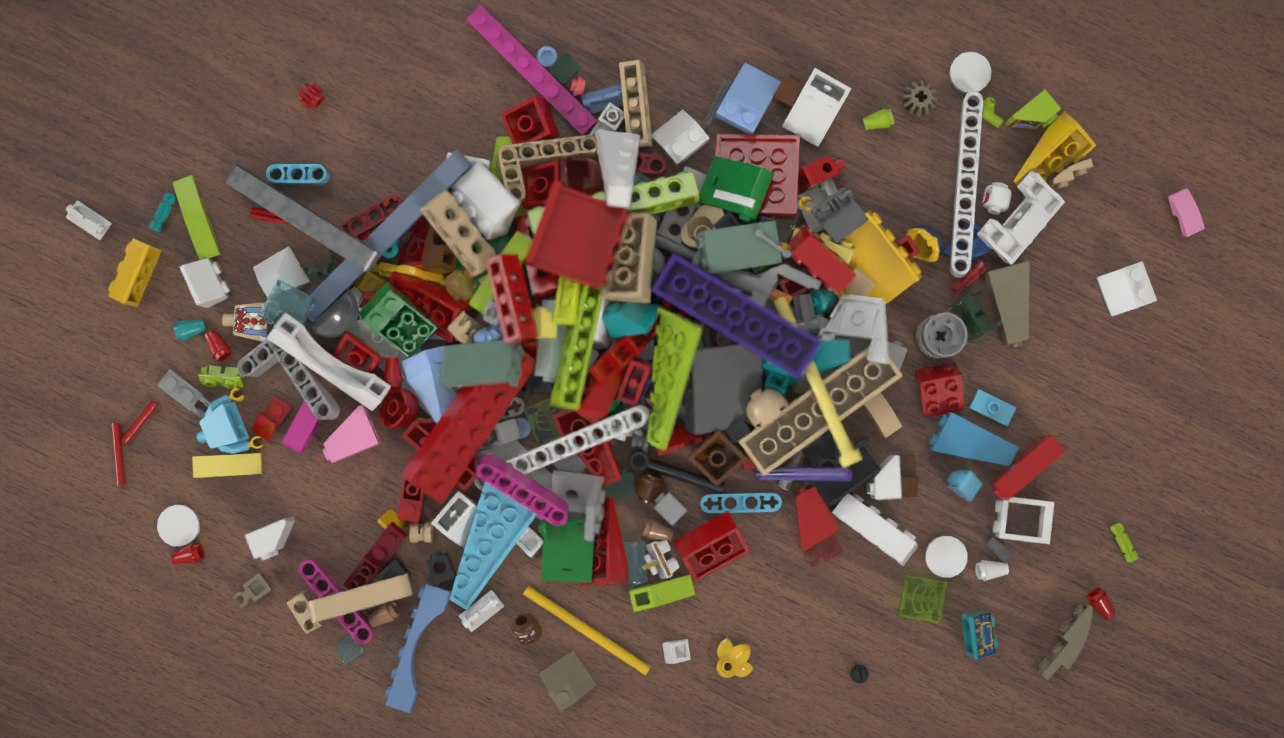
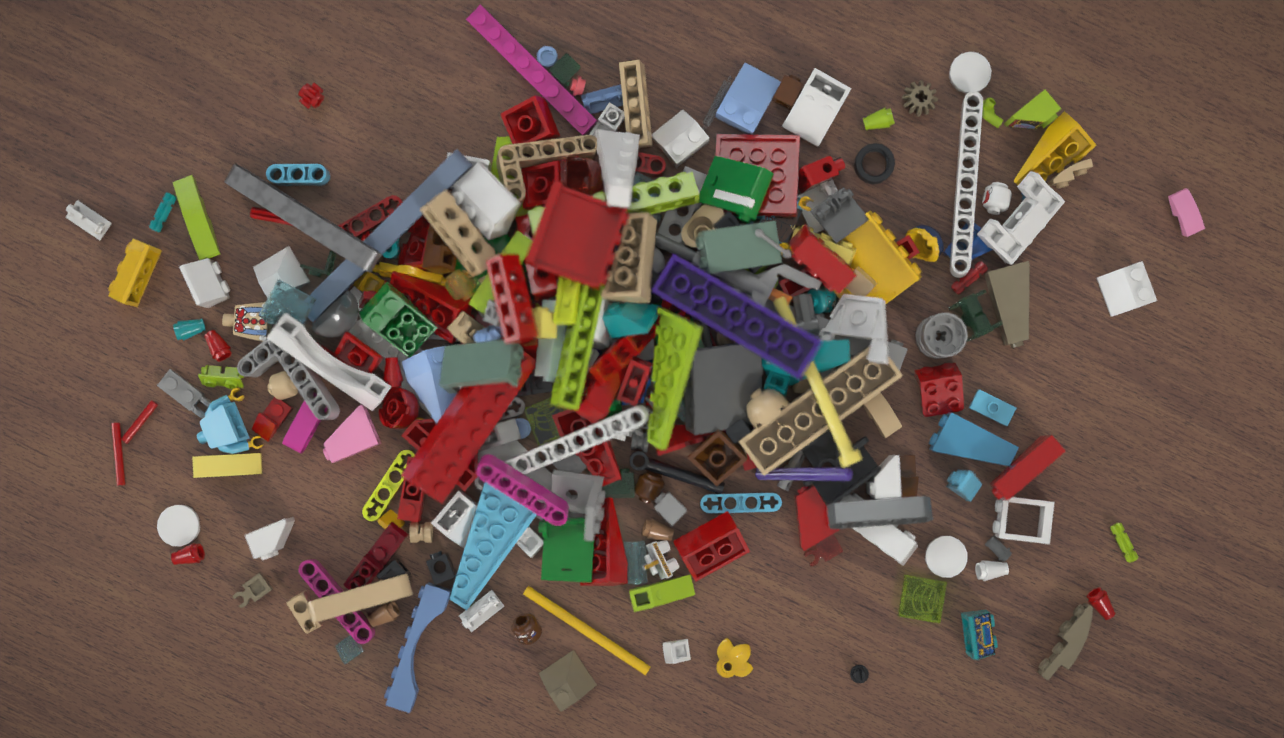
none -> tan head [267,371,298,400]
none -> neon yellow beam [362,450,415,521]
none -> beam [826,496,933,529]
none -> black tyre [854,143,895,185]

